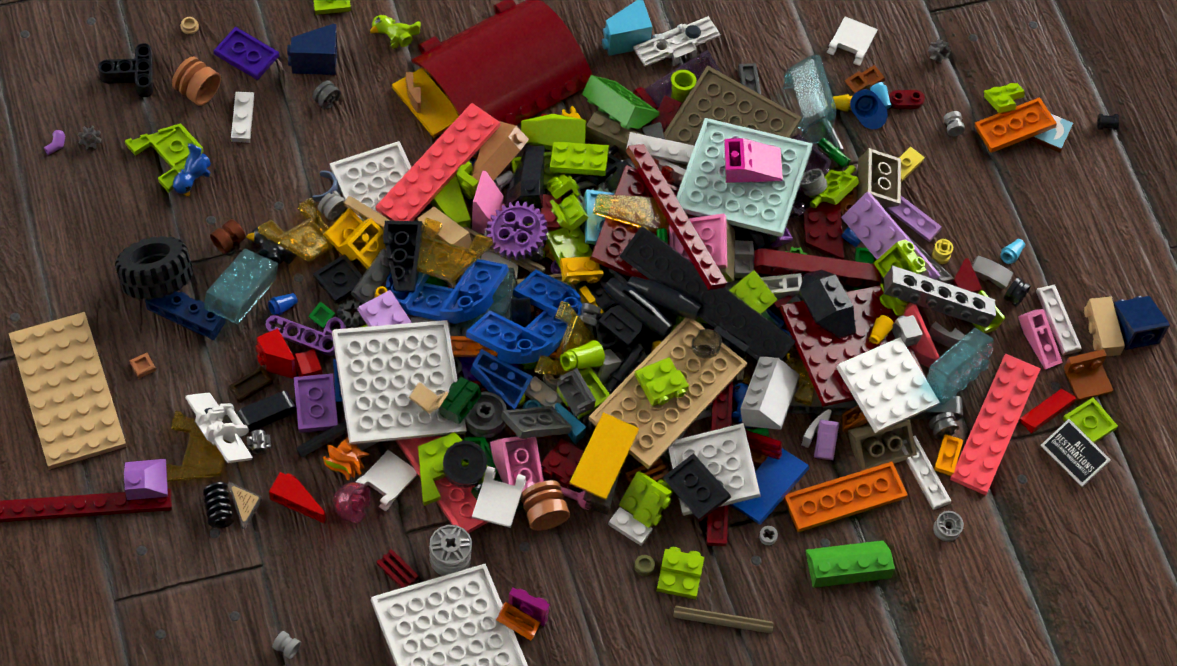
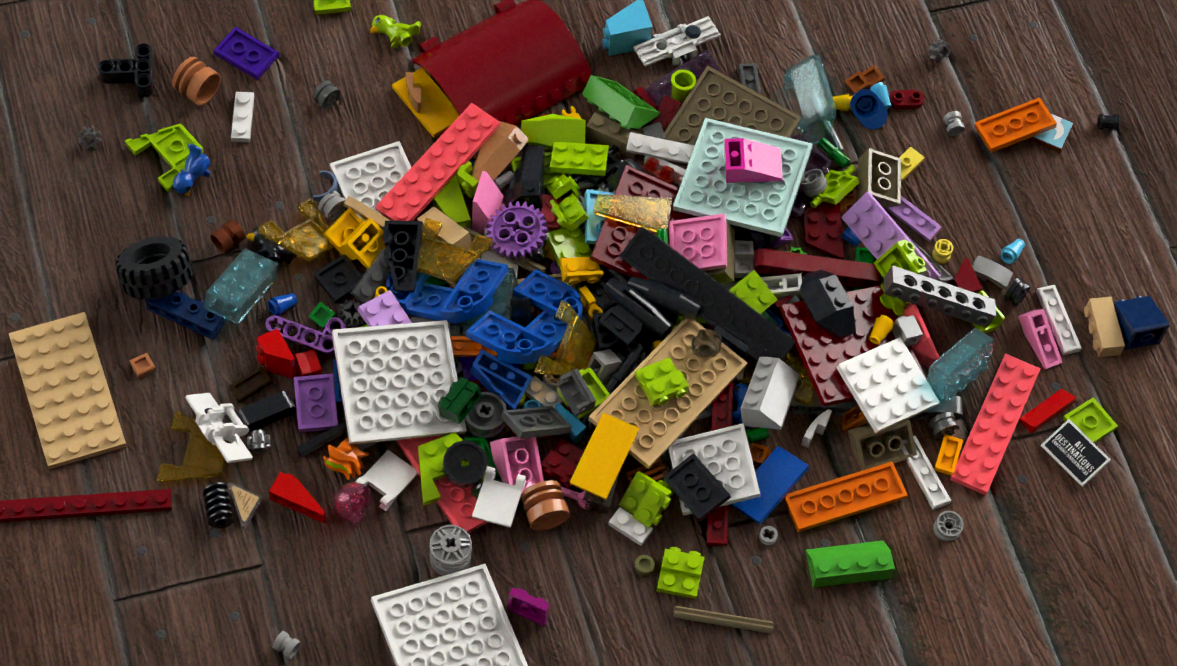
medium lavender arm [44,130,65,155] -> none
medium lavender slope [124,459,168,500] -> none
tan plate [180,17,199,34] -> none
dark blue slope [287,24,337,75] -> none
dark red tile [376,549,419,588] -> none
tan bracket [409,382,448,414] -> none
orange tile [496,602,540,641] -> none
lime plant [560,340,605,371] -> none
dark grey wheel [578,303,601,327] -> none
plate [626,144,727,290] -> none
dark red tile [746,430,782,460] -> none
lavender tile [814,420,839,460] -> none
white flag [827,17,878,66] -> none
light grey slope [929,322,970,351] -> none
lime plate [984,83,1025,113] -> none
dark orange bracket [1064,349,1113,401] -> none

